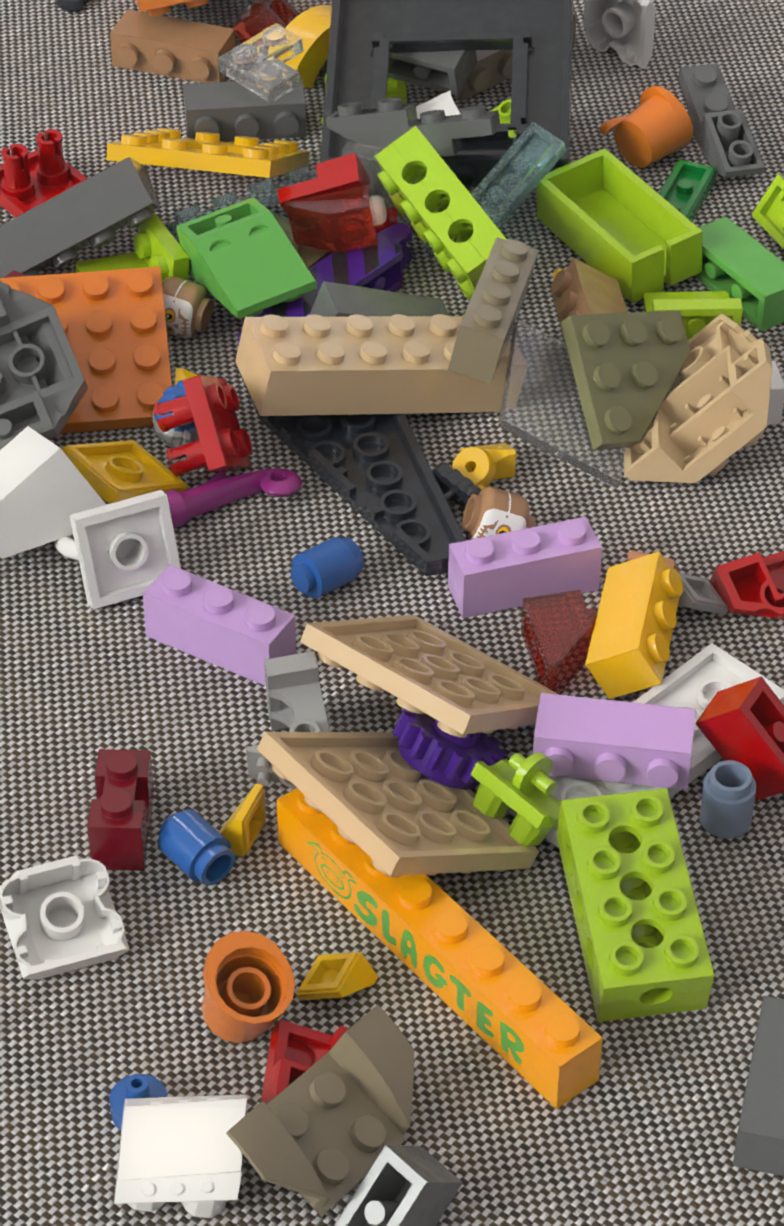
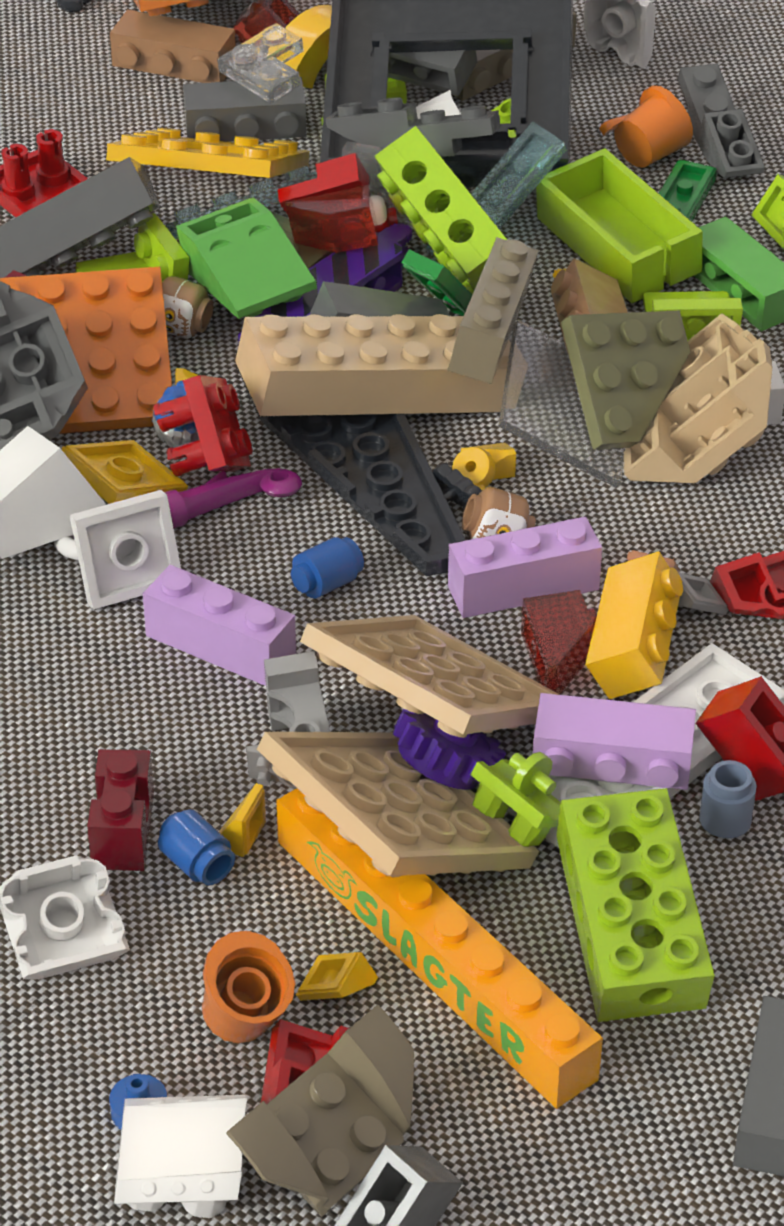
none -> green tile [401,249,472,316]

